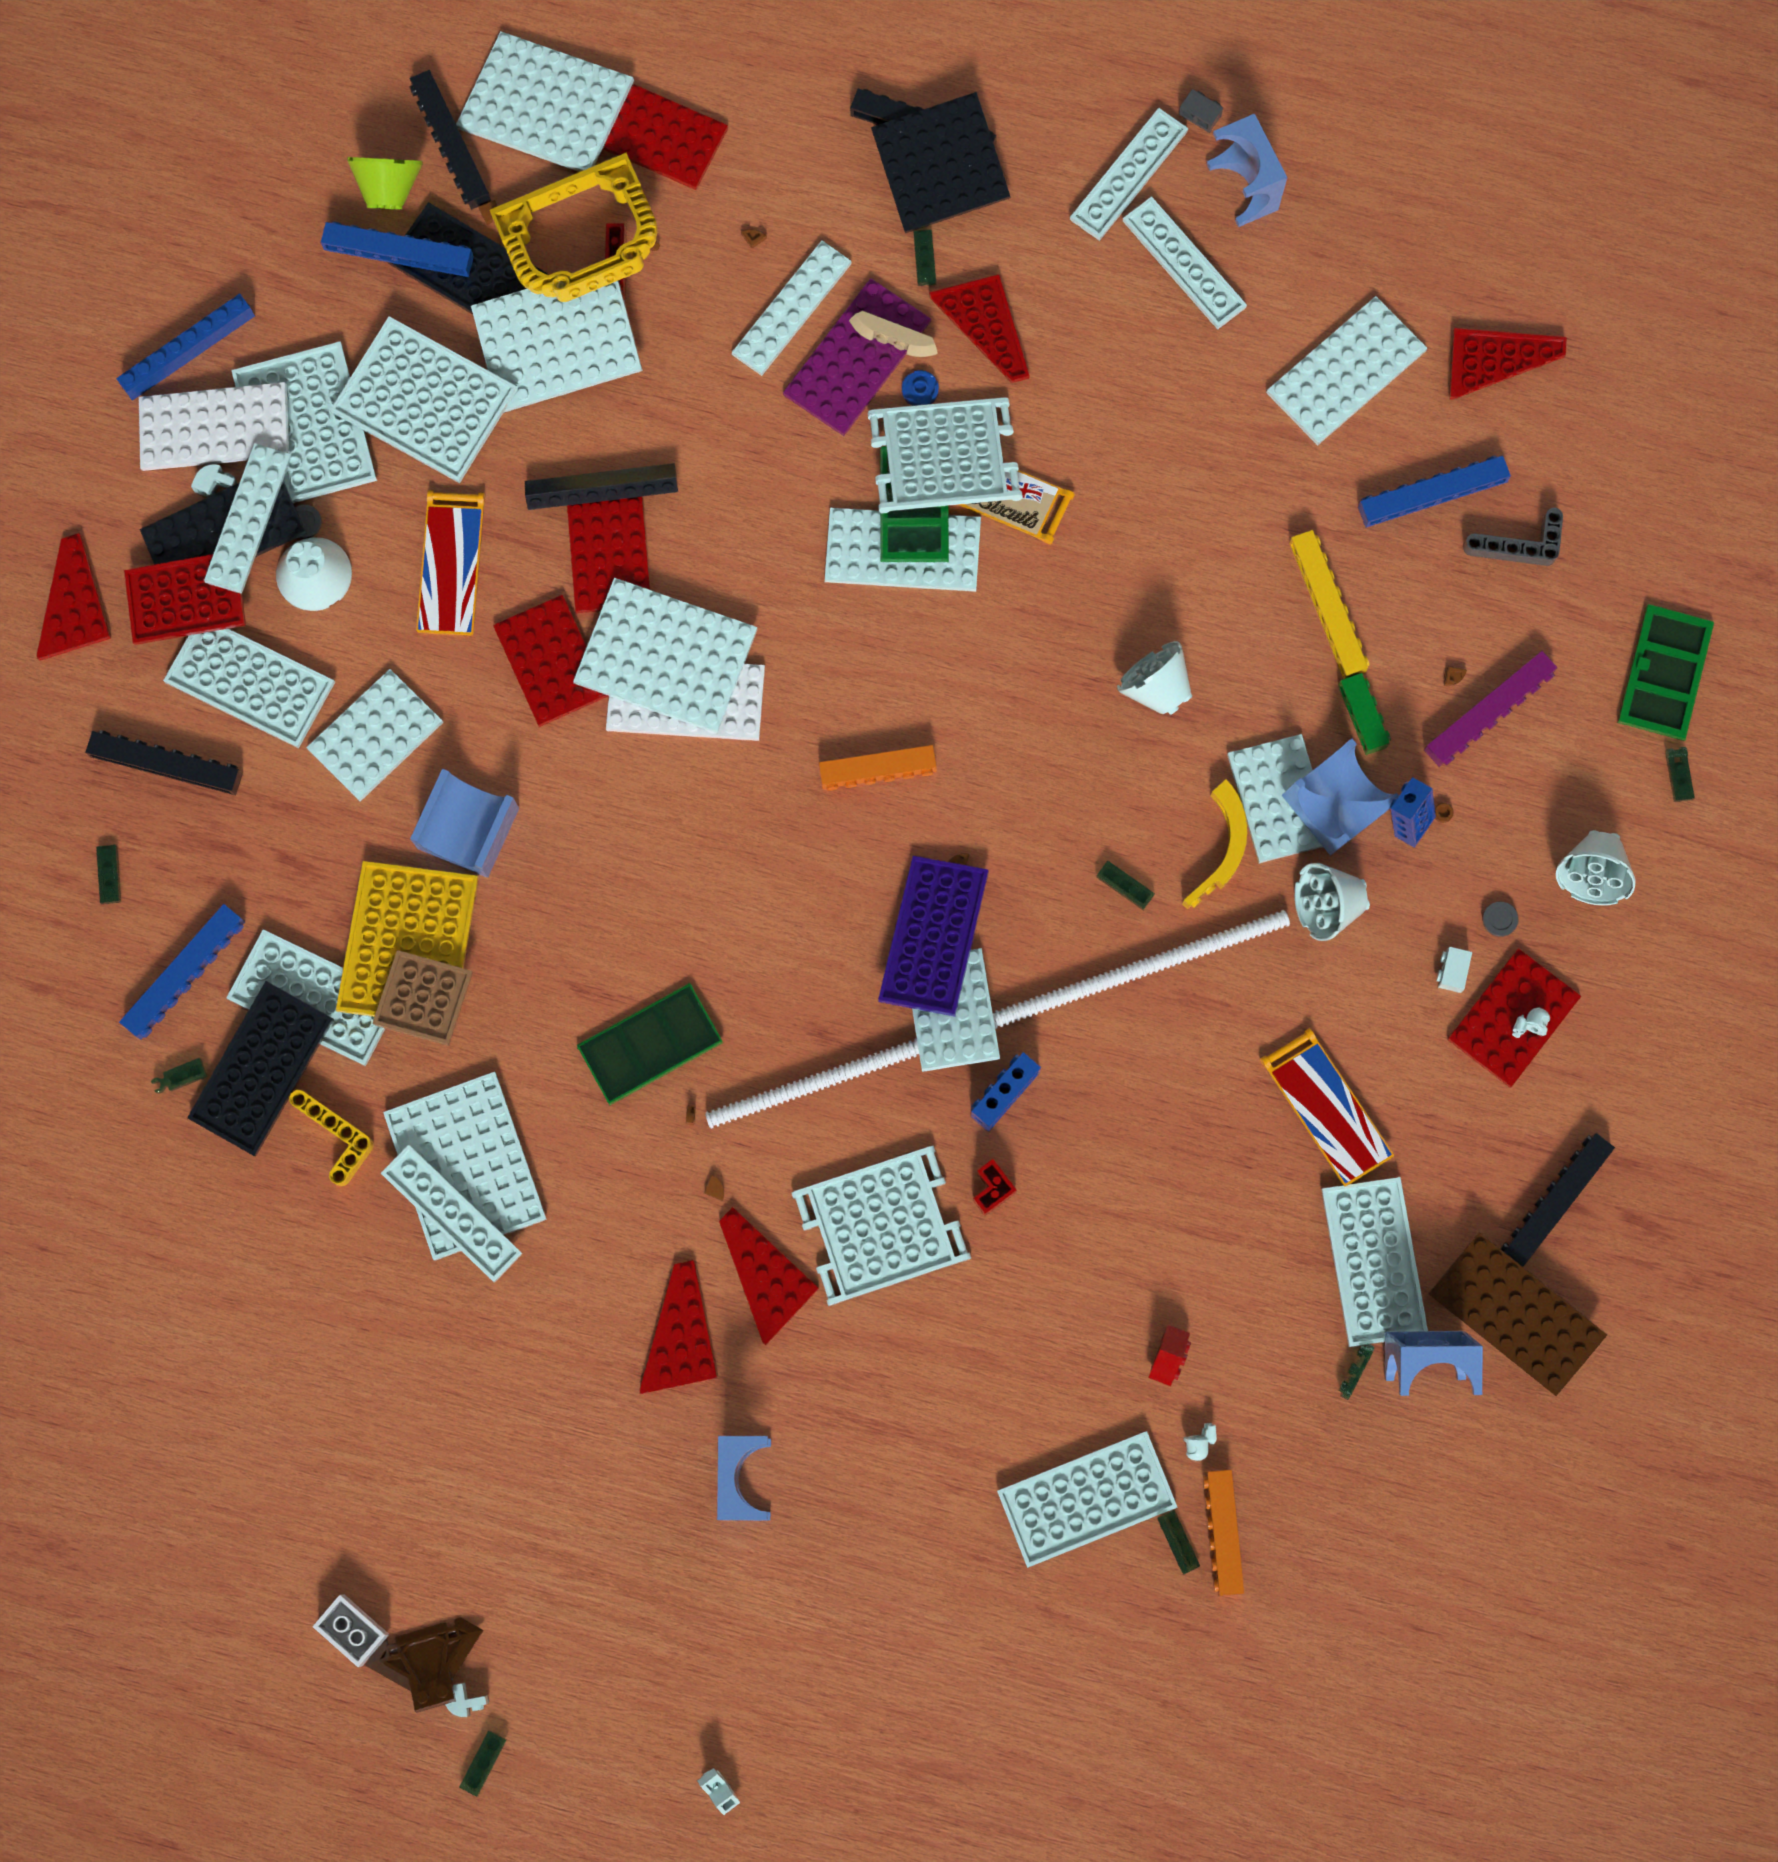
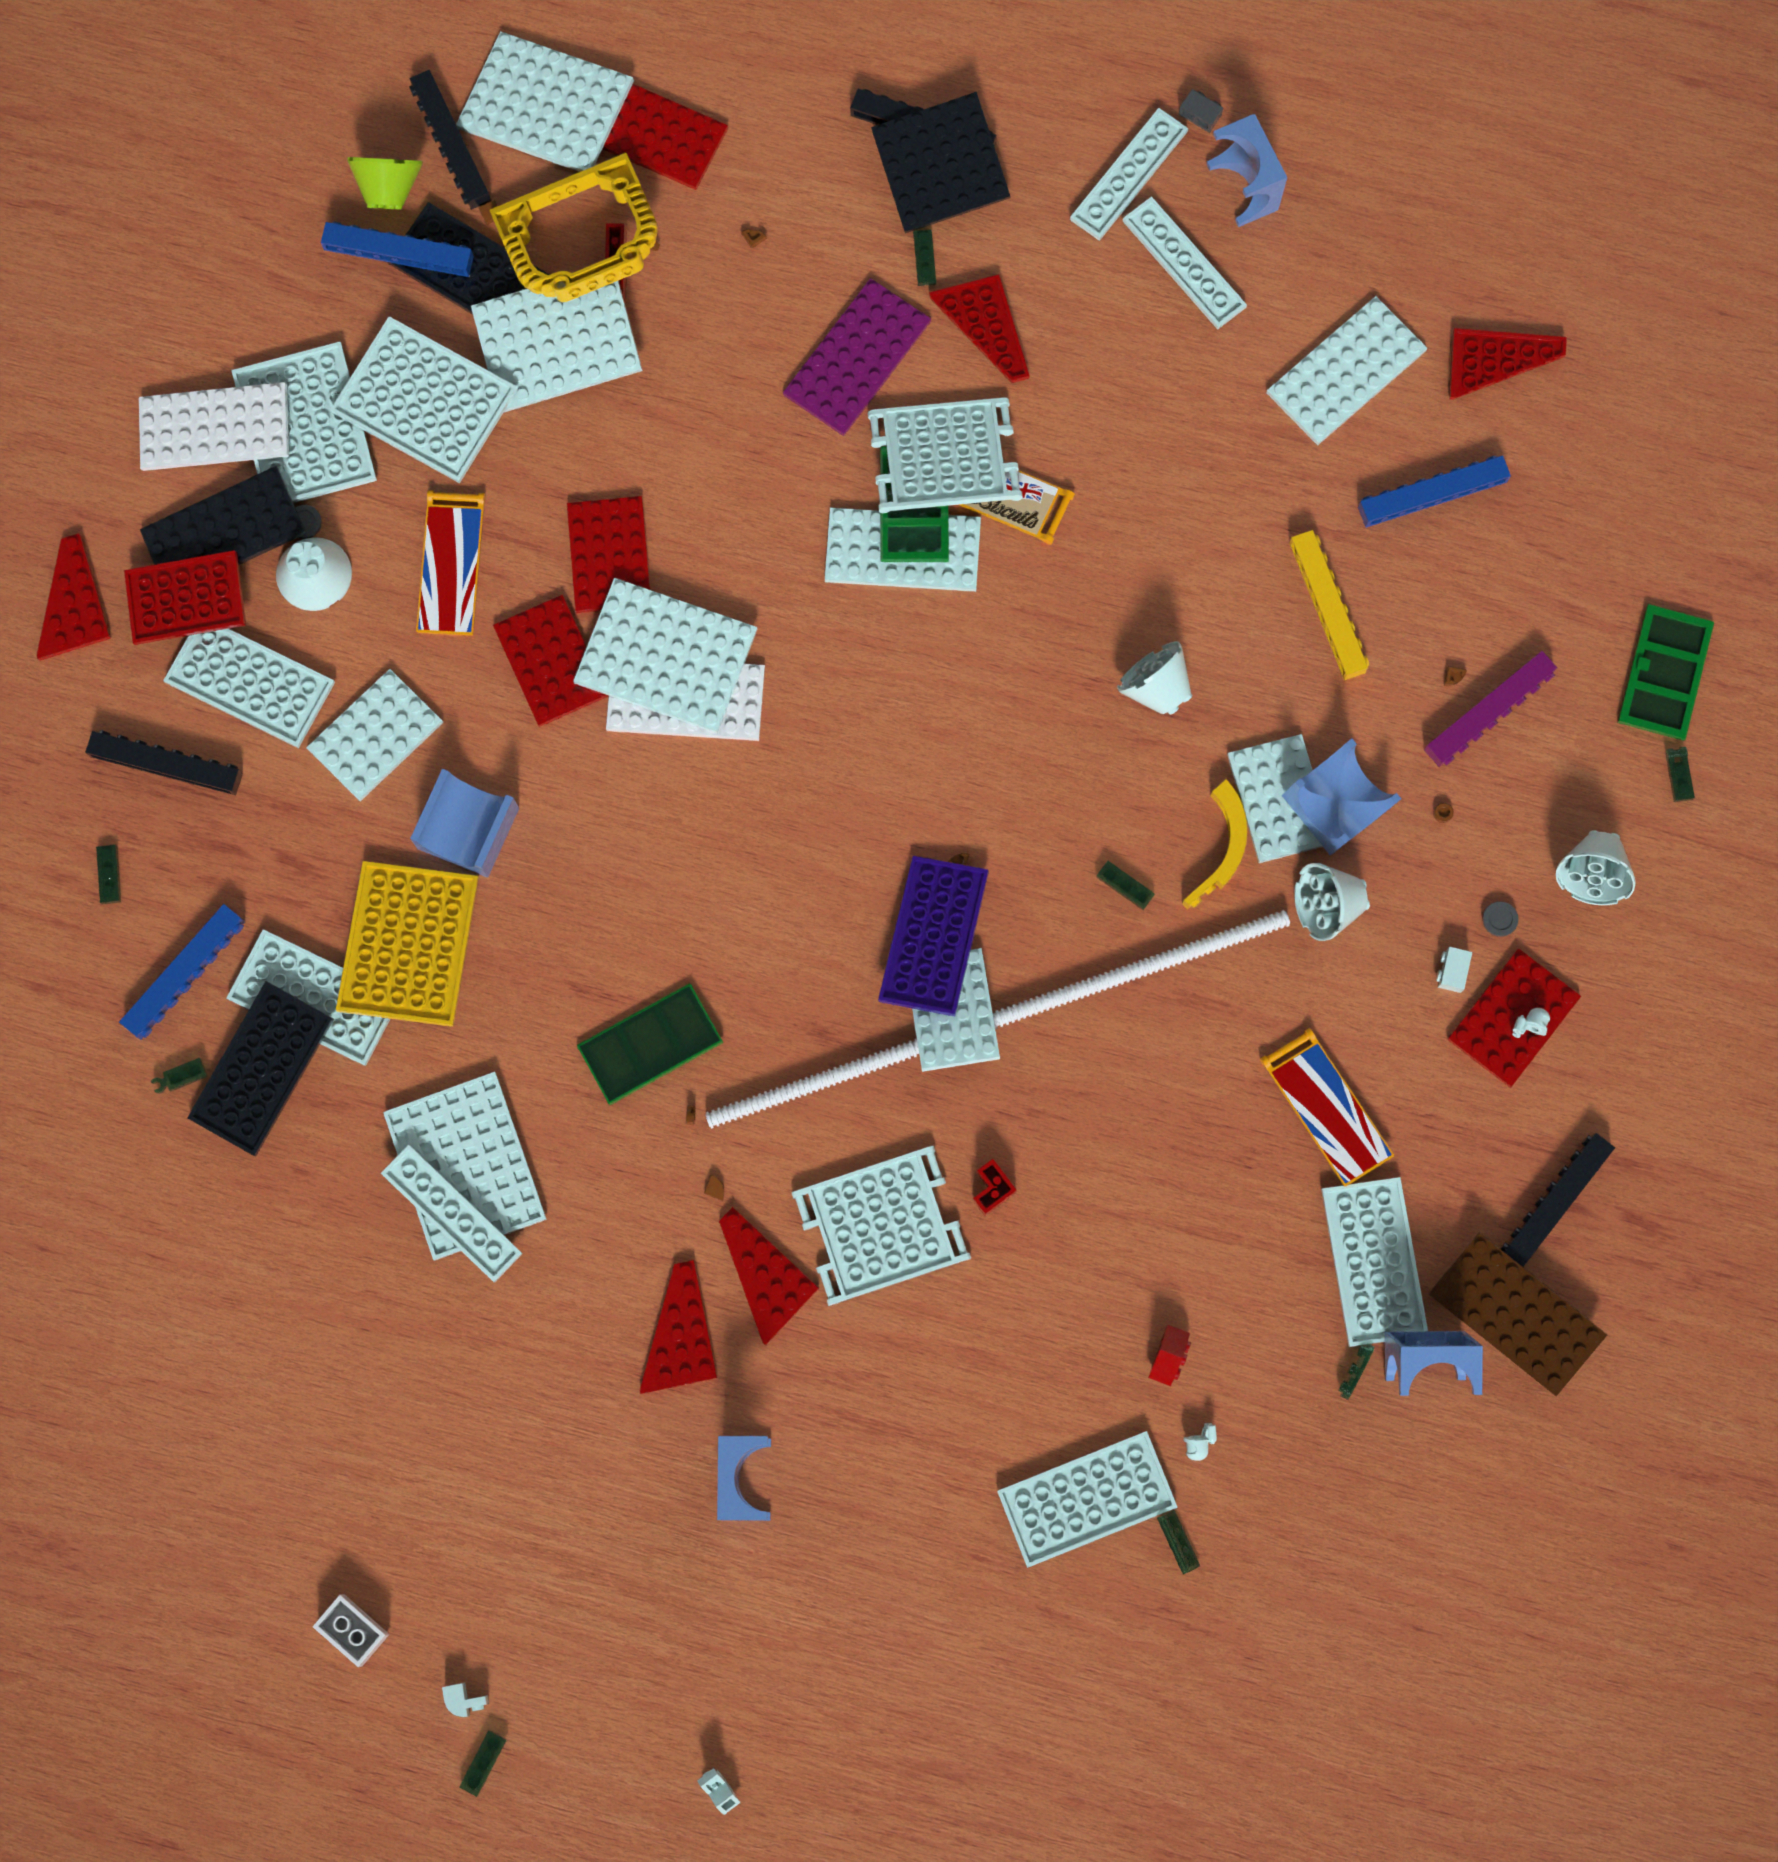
blue brick [116,294,255,401] -> none
light aqua brick [191,464,238,497] -> none
light aqua plate [204,443,291,594] -> none
yellow beam [289,1090,374,1186] -> none
reddish brown plate [365,1618,483,1713] -> none
medium nougat plate [373,950,473,1046] -> none
black brick [525,463,678,510] -> none
light aqua plate [732,241,852,376] -> none
orange brick [819,745,937,791] -> none
tan brick [849,311,938,357] -> none
blue tile [902,370,939,406] -> none
blue brick [971,1052,1041,1132] -> none
orange brick [1203,1470,1244,1596] -> none
green brick [1338,673,1391,755] -> none
blue brick [1390,777,1436,848] -> none
dark grey beam [1463,508,1563,566] -> none

